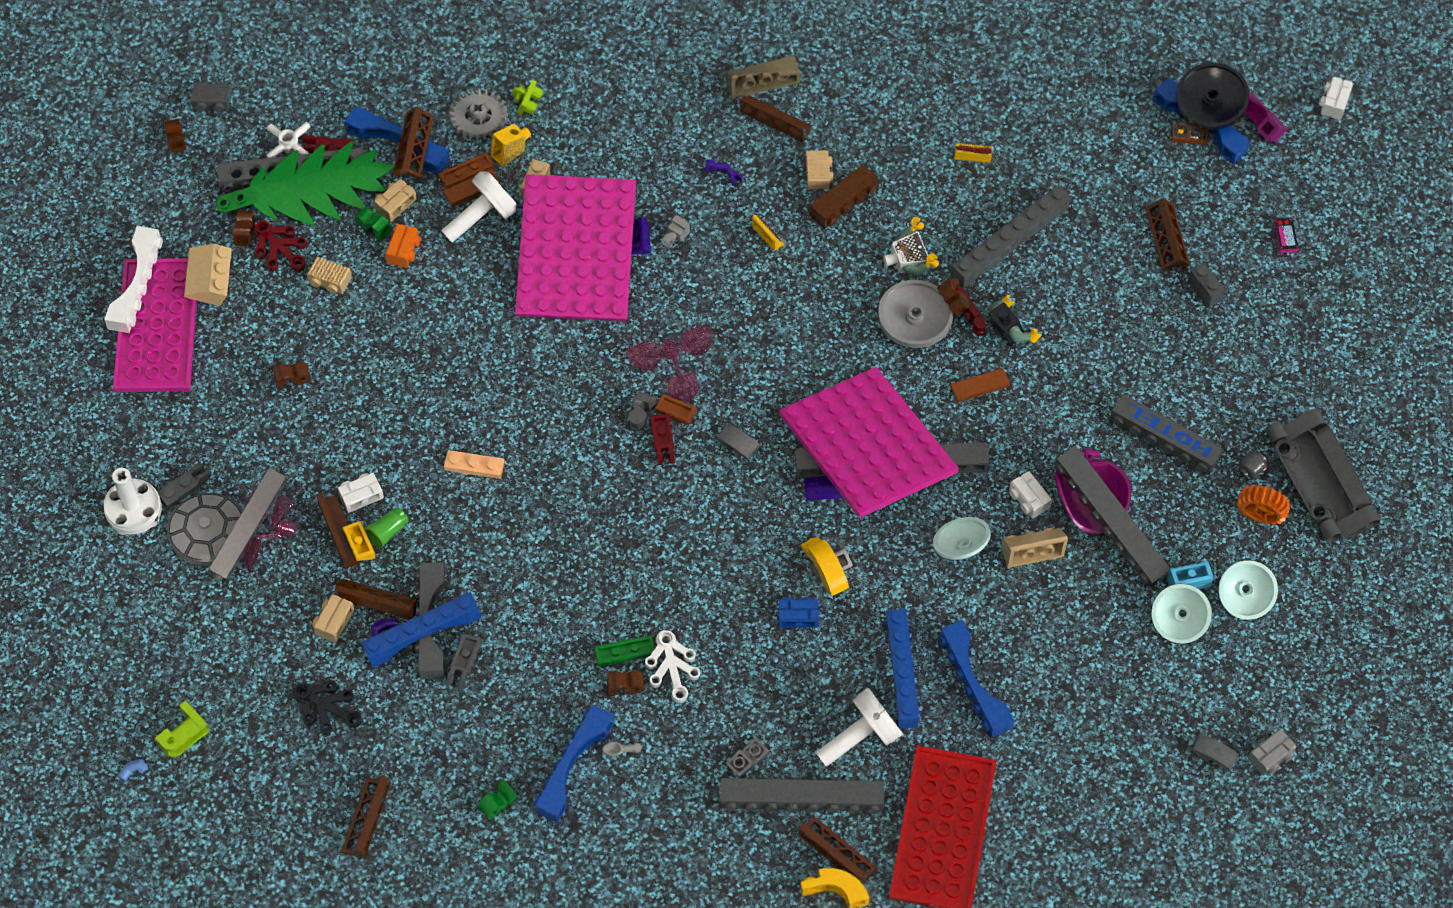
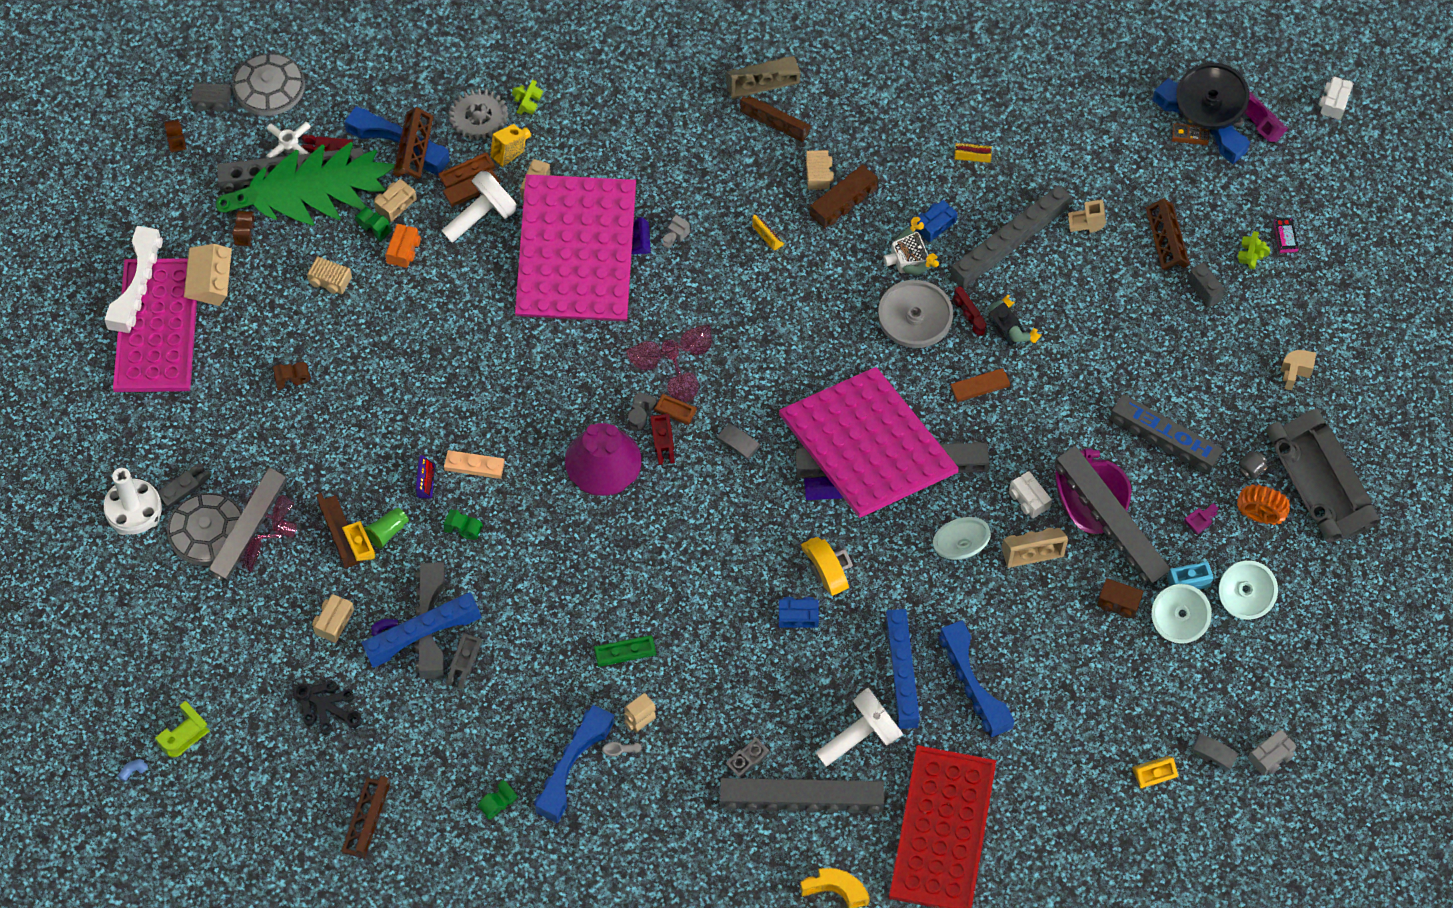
dark red plant [254,221,307,272] -> none
reddish brown fence [335,579,418,619] -> none
white brick [338,473,384,513] -> none
reddish brown leg [607,671,645,697] -> none
white plant [645,630,700,703] -> none
dark purple arm [705,159,743,187] -> none
reddish brown fence [798,816,877,884] -> none
reddish brown leg [937,278,970,316] -> none
none -> light grey dish [232,53,305,116]
none -> slope [416,455,435,499]
none -> green leg [444,509,483,540]
none -> magenta cone [565,423,642,496]
none -> tan brick [624,693,656,733]
none -> blue brick [916,200,958,242]
none -> tan brick [1068,199,1106,233]
none -> reddish brown brick [1097,578,1144,619]
none -> yellow slope [1132,756,1178,788]
none -> magenta plate [1184,503,1219,535]
none -> lime hips [1238,231,1270,269]
none -> tan brick [1280,350,1316,390]

